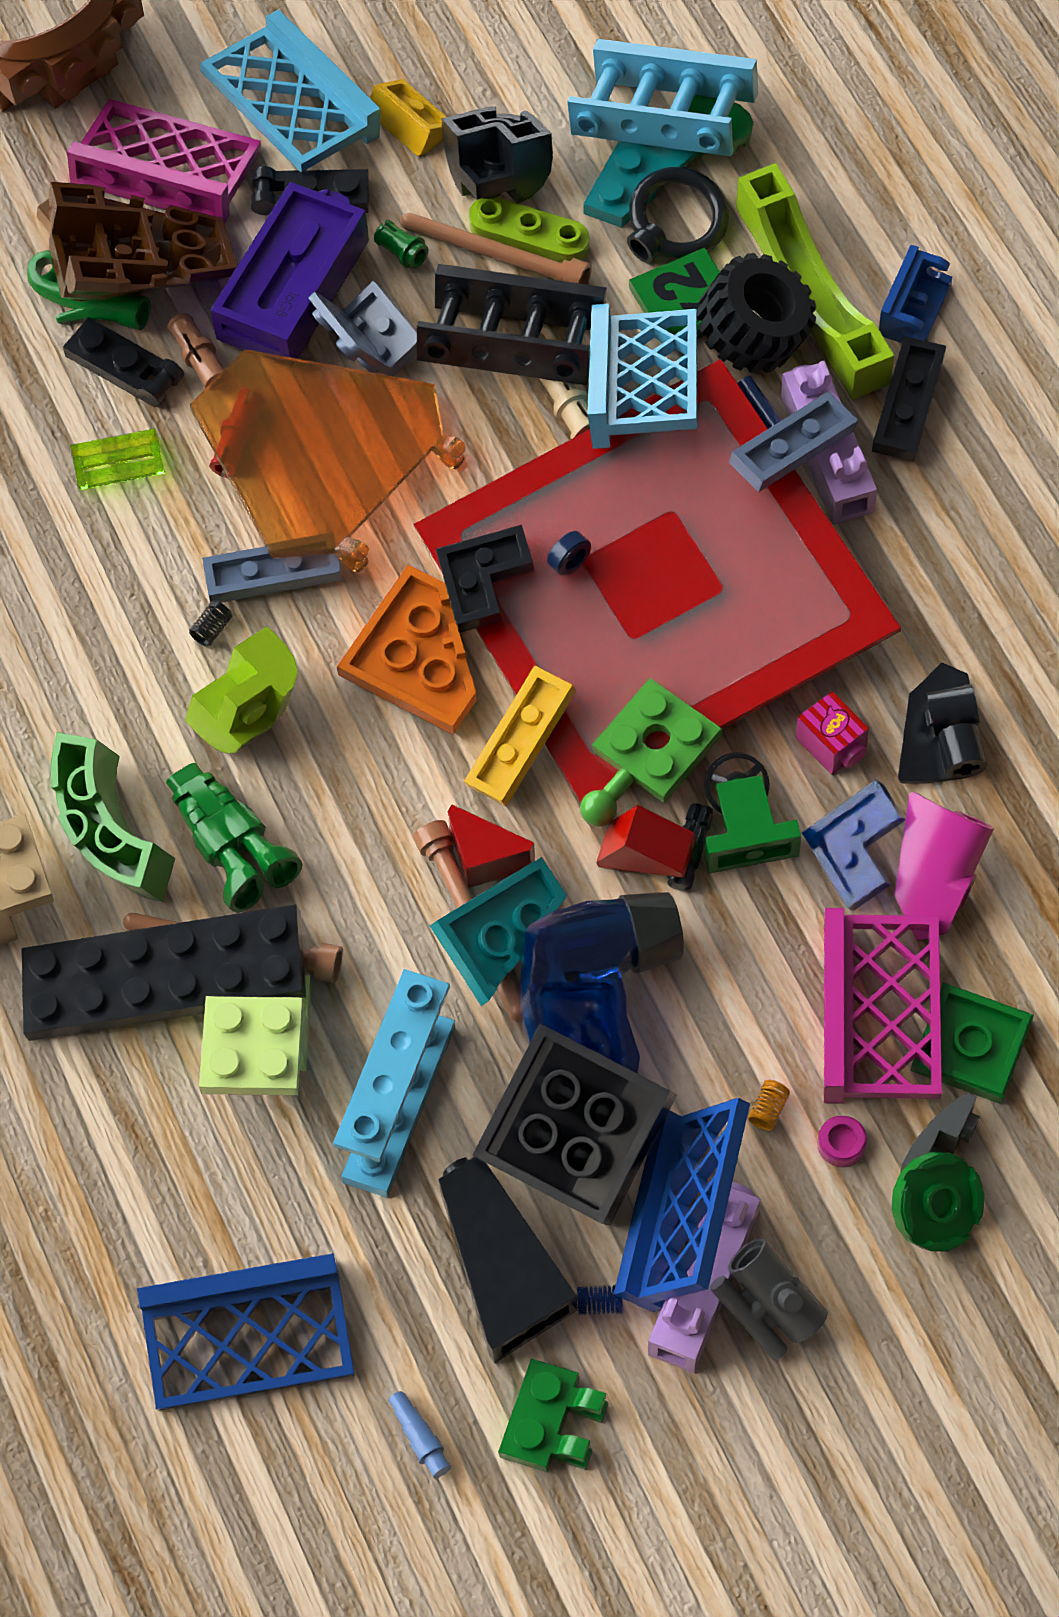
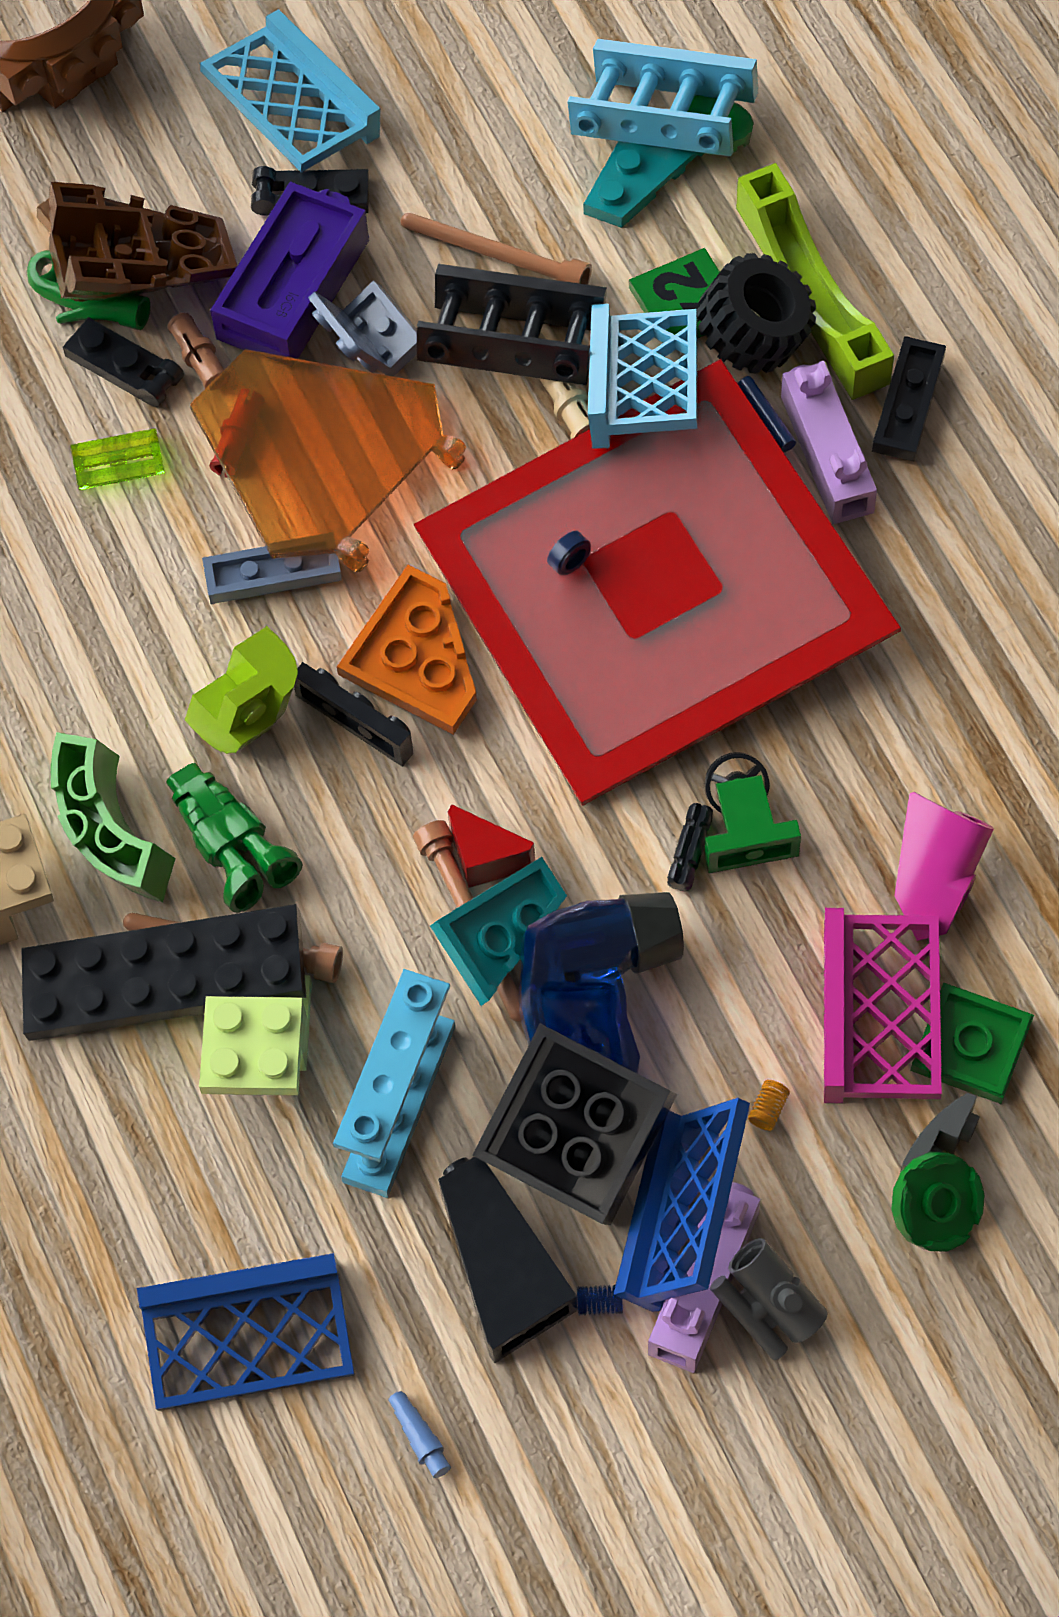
dark pink fence [67,99,261,224] -> none
black piece [189,600,233,646] -> none
yellow slope [370,79,447,156] -> none
green pin [374,220,429,268] -> none
black plate [436,524,535,633] -> none
black brick [441,106,553,204] -> none
yellow plate [464,666,577,807] -> none
lime plate [469,197,590,263] -> none
green plate [498,1358,609,1472] -> none
bright green plate [580,678,723,827] -> none
red slope [596,805,697,878] -> none
black piece [627,167,729,263] -> none
sand blue plate [729,391,858,492] -> none
dark pink brick [796,691,869,775] -> none
clear blue plate [801,779,906,911] -> none
dark pink tile [818,1116,867,1167] -> none
blue hinge [879,245,952,343] -> none
black panel [898,662,987,784] -> none
none -> black plate [294,662,413,767]

